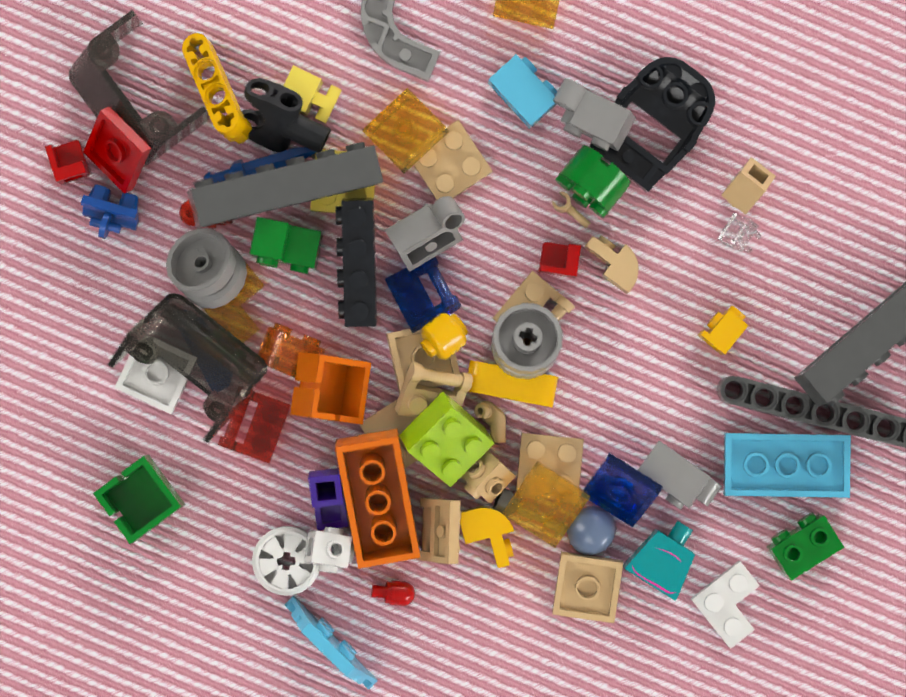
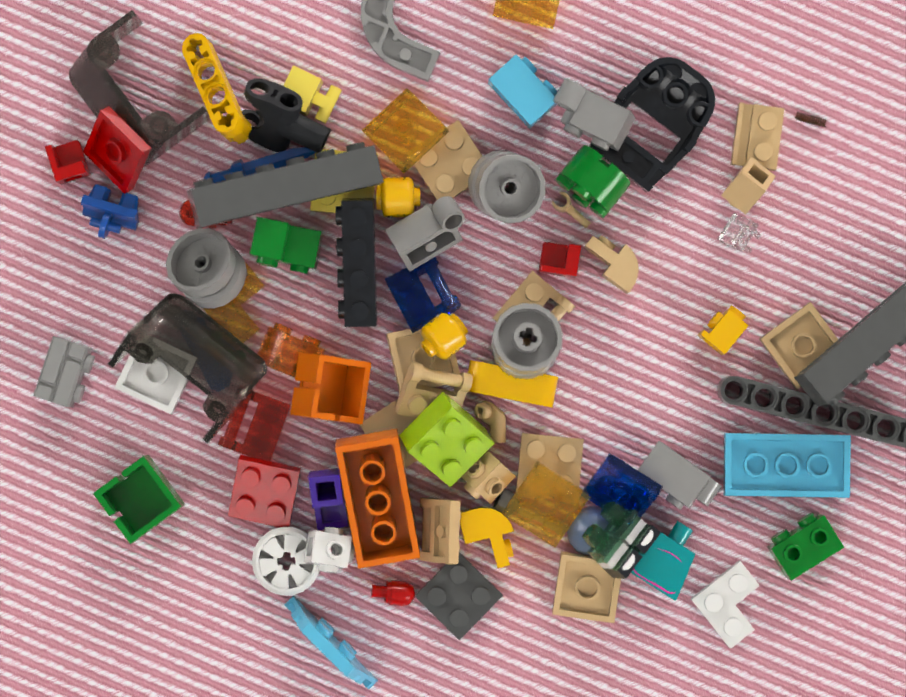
none -> light grey brick [33,336,95,408]
none -> plate [228,455,301,527]
none -> yellow head [376,177,420,218]
none -> dark grey plate [415,552,503,640]
none -> light grey wheel [468,150,545,223]
none -> clear green hips [582,502,661,579]
none -> tan plate [730,102,785,171]
none -> tan plate [759,302,838,389]
none -> reddish brown leg [795,112,827,128]

